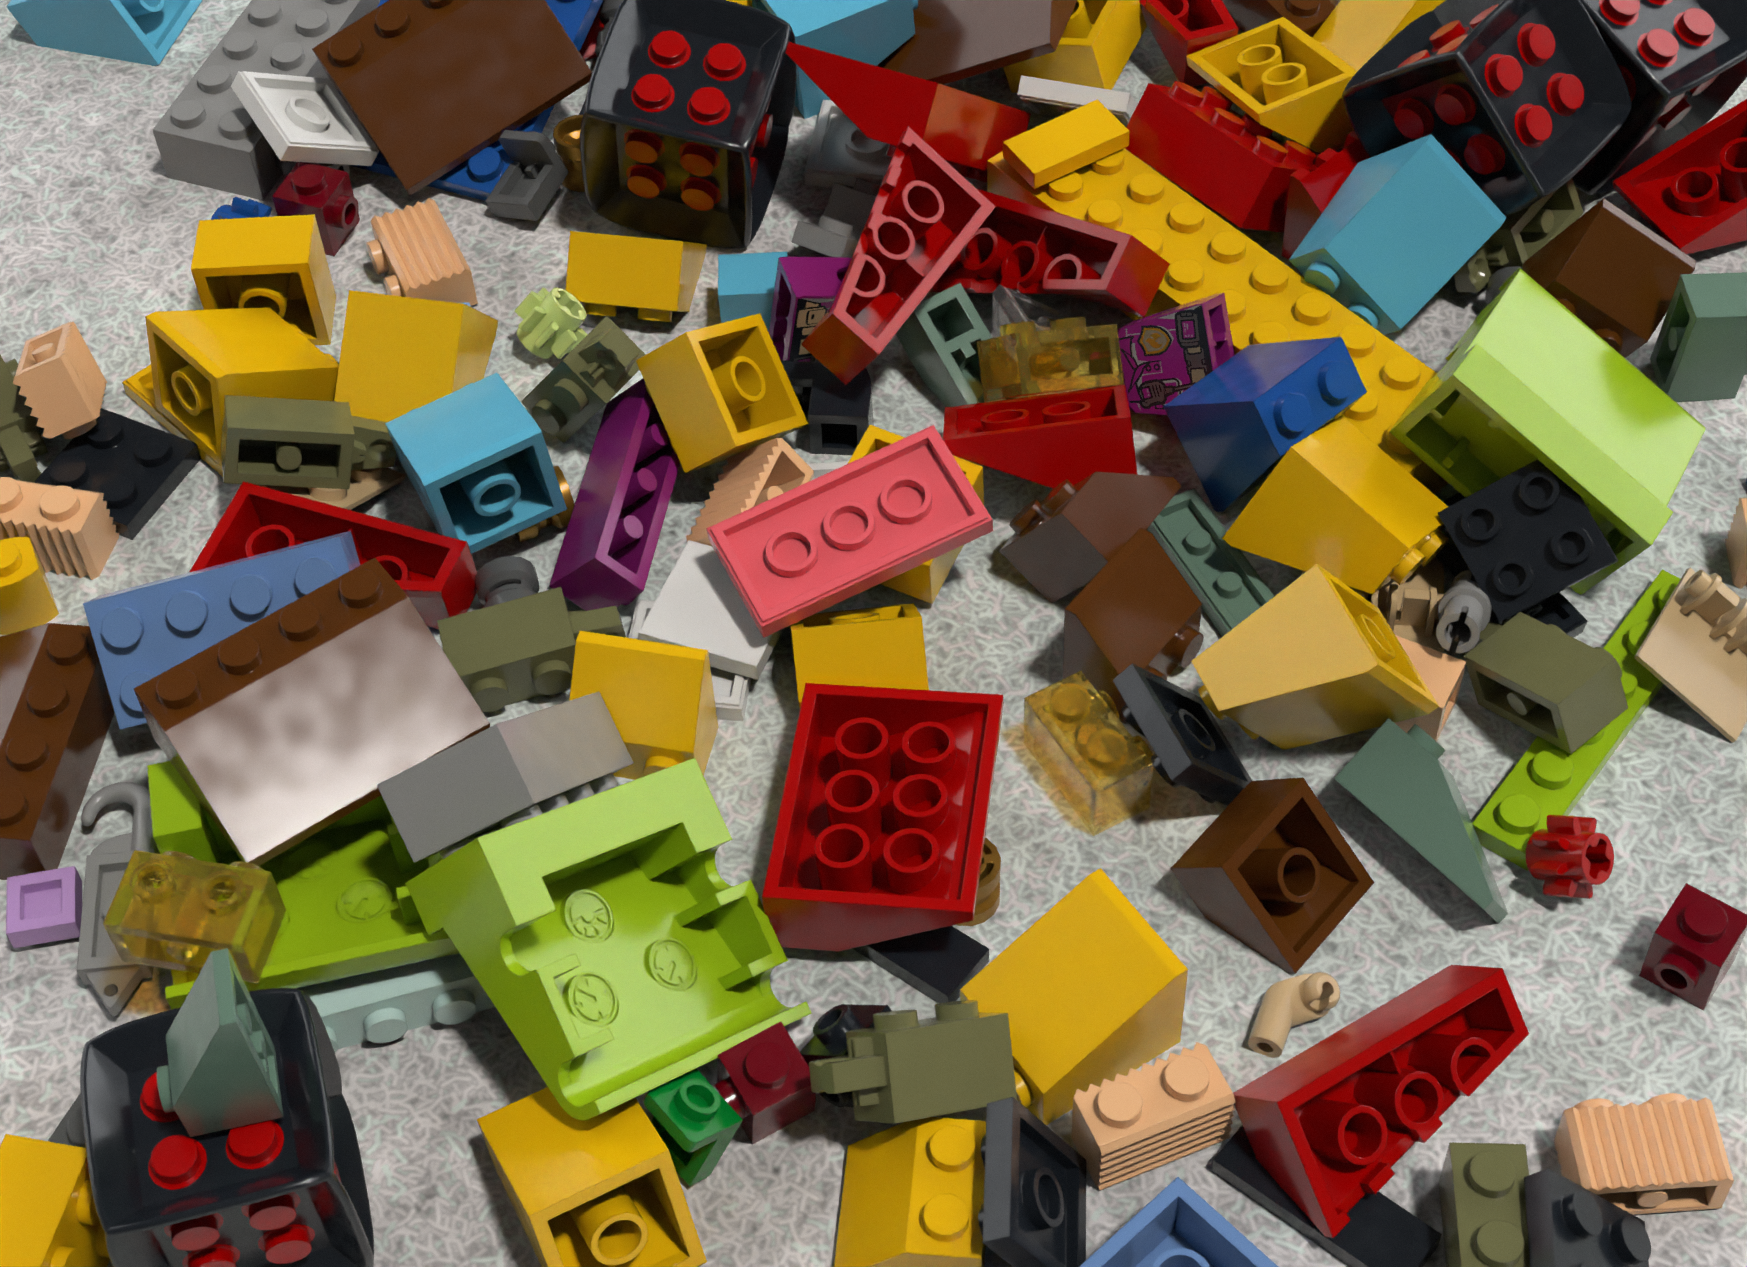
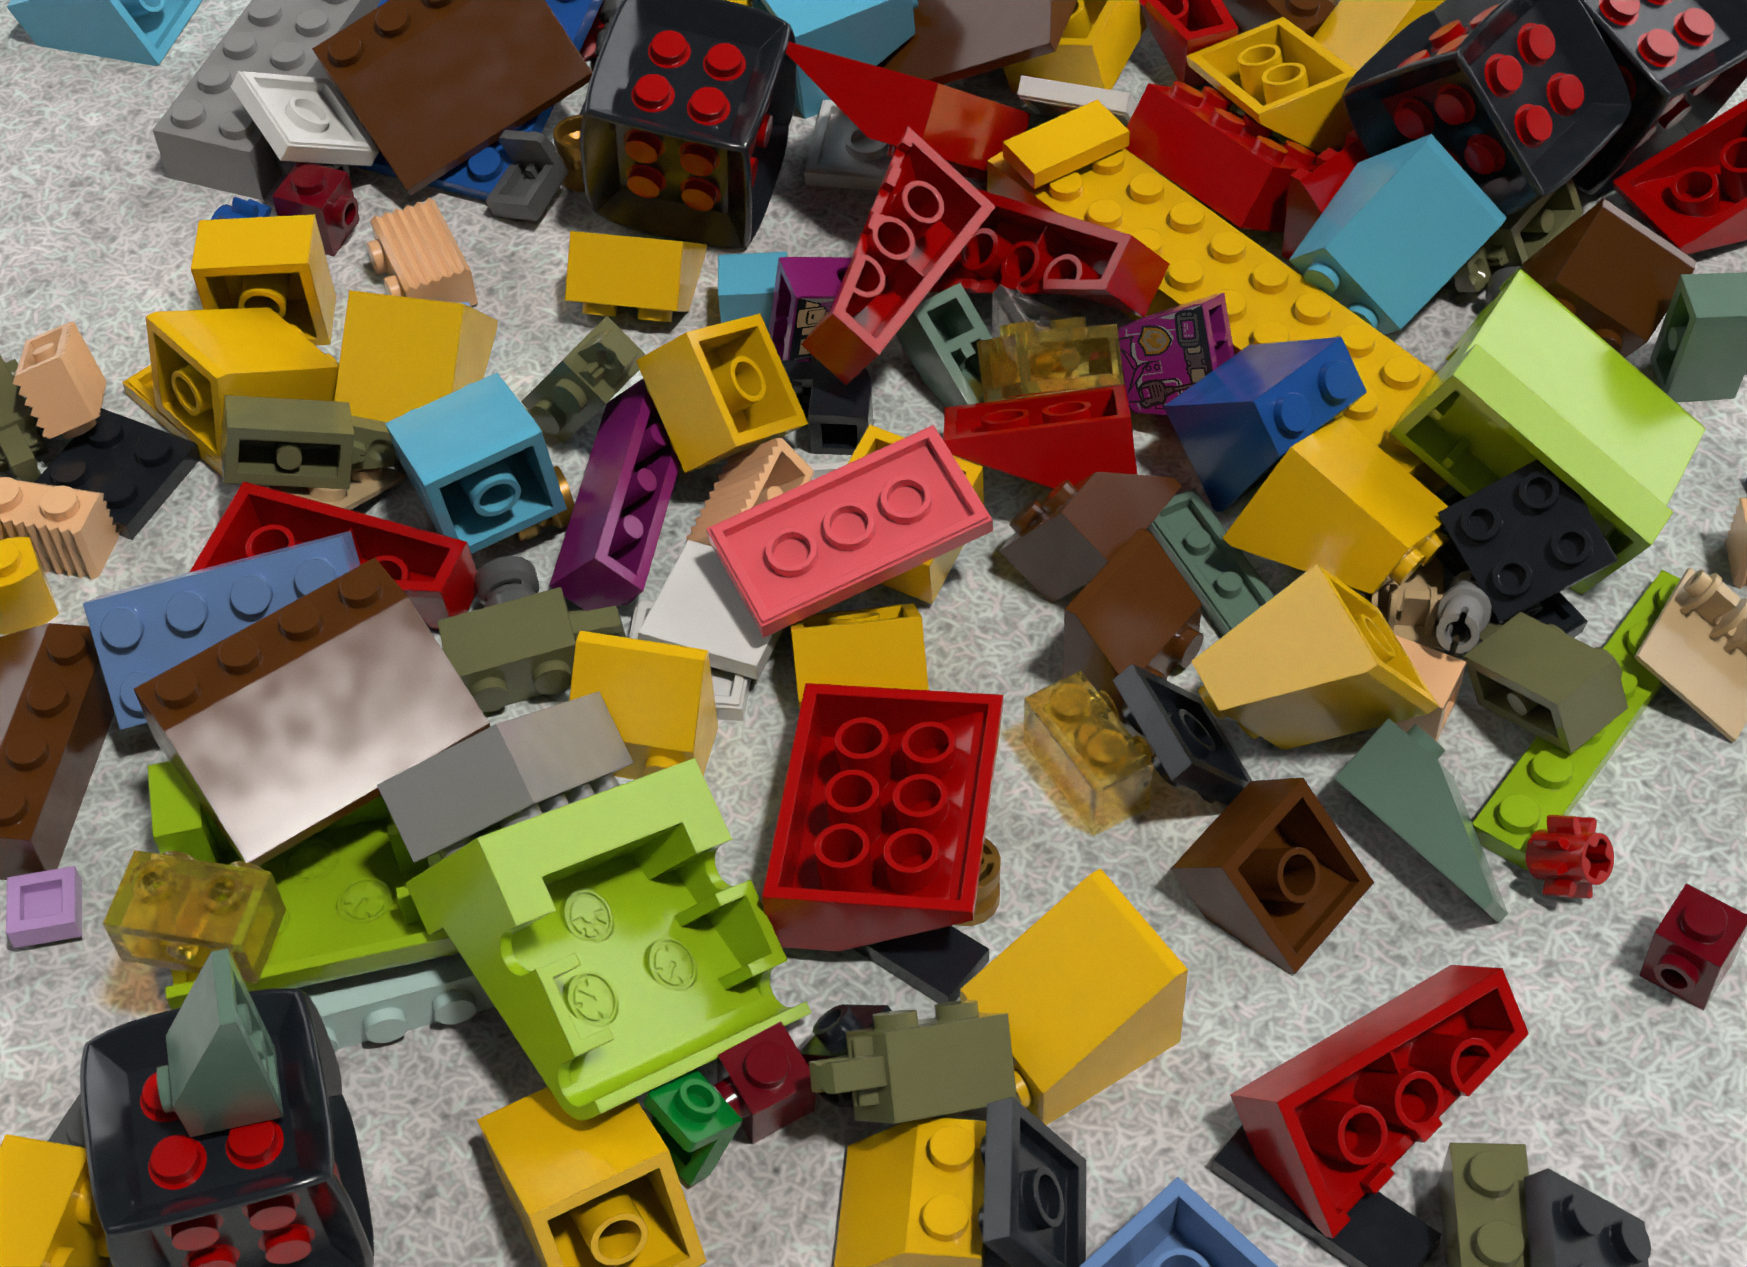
light grey plate [77,782,161,1016] -> none
yellowish green gear [515,287,588,359] -> none
light grey slope [791,178,881,258] -> none
light nougat brick [1071,1042,1236,1190] -> none
tan arm [1248,972,1340,1058] -> none
light nougat brick [1554,1093,1734,1215] -> none

